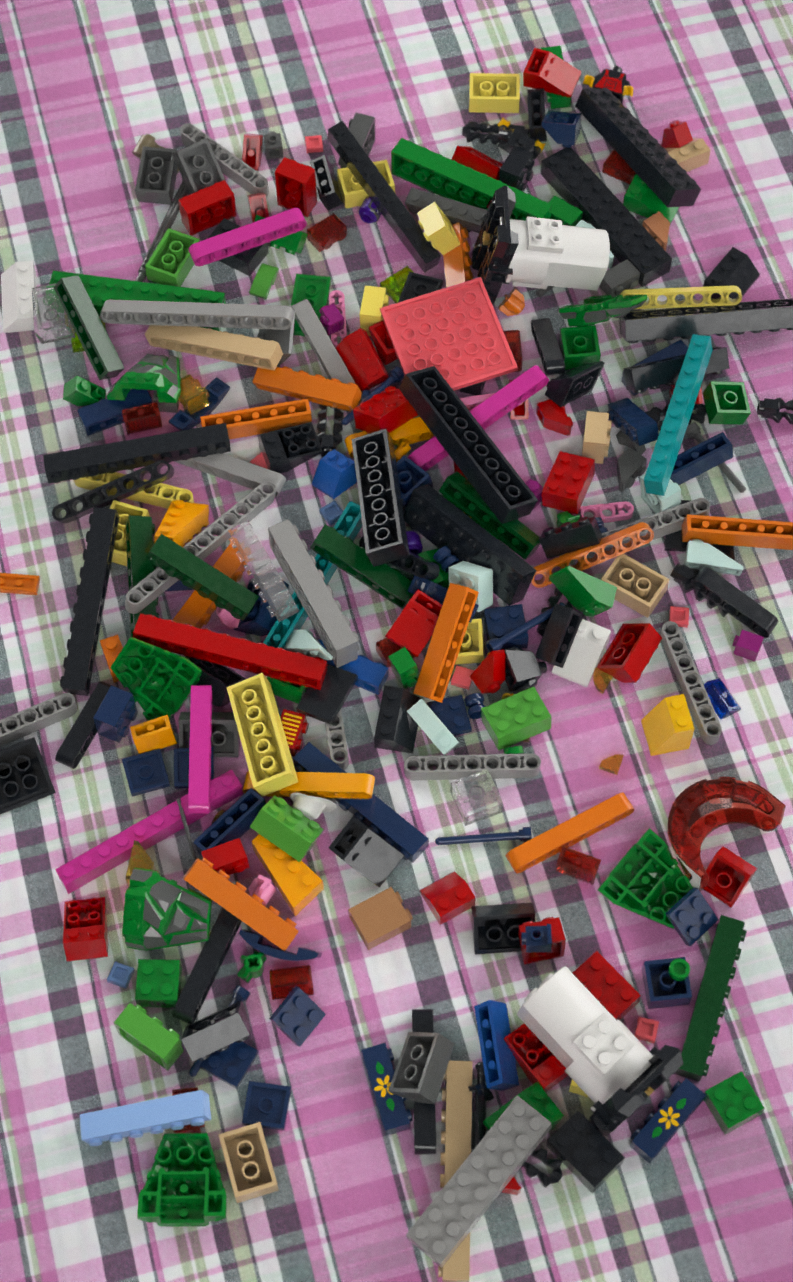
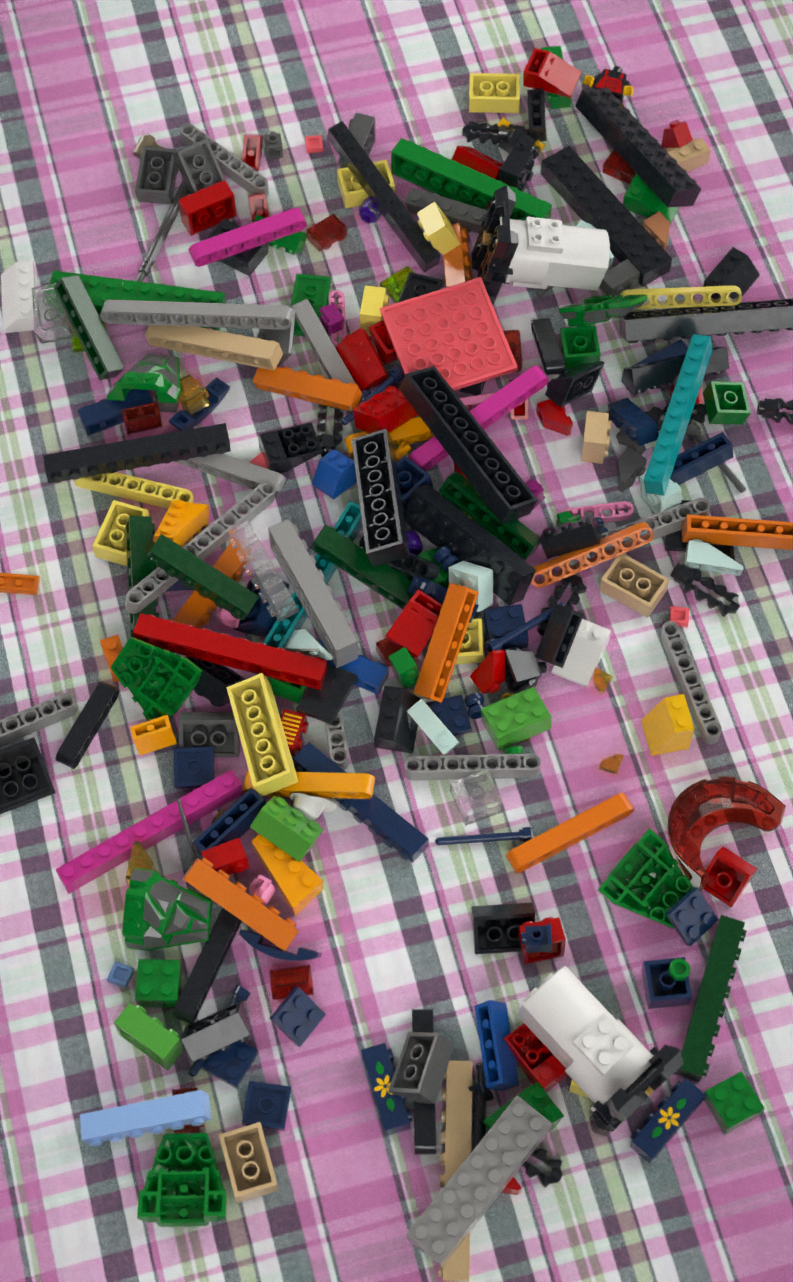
black beam [52,460,174,524] -> none
black brick [60,507,120,696] -> none
green slope [63,376,106,406] -> none
red slope [63,897,108,962] -> none
dark blue brick [93,685,138,743] -> none
dark blue plate [122,749,170,797] -> none
bright green brick [145,228,200,287] -> none
dark pink beam [188,685,212,815] -> none
orange brick [200,398,312,440] -> none
green piece [237,950,267,983] -> none
bright green slope [249,263,279,300] -> none
red brick [275,157,317,217] -> none
black brick [310,154,343,211] -> none
medium blue tile [319,500,343,525] -> none
slope [329,816,404,888] -> none
medium nougat brick [348,887,413,950] -> none
red slope [419,871,476,925] -> none
coral tile [451,665,475,690] -> none
orange piece [498,287,525,316] -> none
dark blue slope [542,111,582,147] -> none
red brick [542,451,595,514] -> none
black brick [546,1110,625,1193] -> none
green brick [548,195,583,226] -> none
green slope [549,566,617,617] -> none
clear red brick [556,846,601,885] -> none
red brick [572,951,641,1020] -> none
red slope [597,623,662,683] -> none
coral tile [634,1016,659,1043] -> none
black beam [692,567,778,638] -> none
clear blue slope [704,678,741,719] -> none
magenta brick [732,630,764,662] -> none

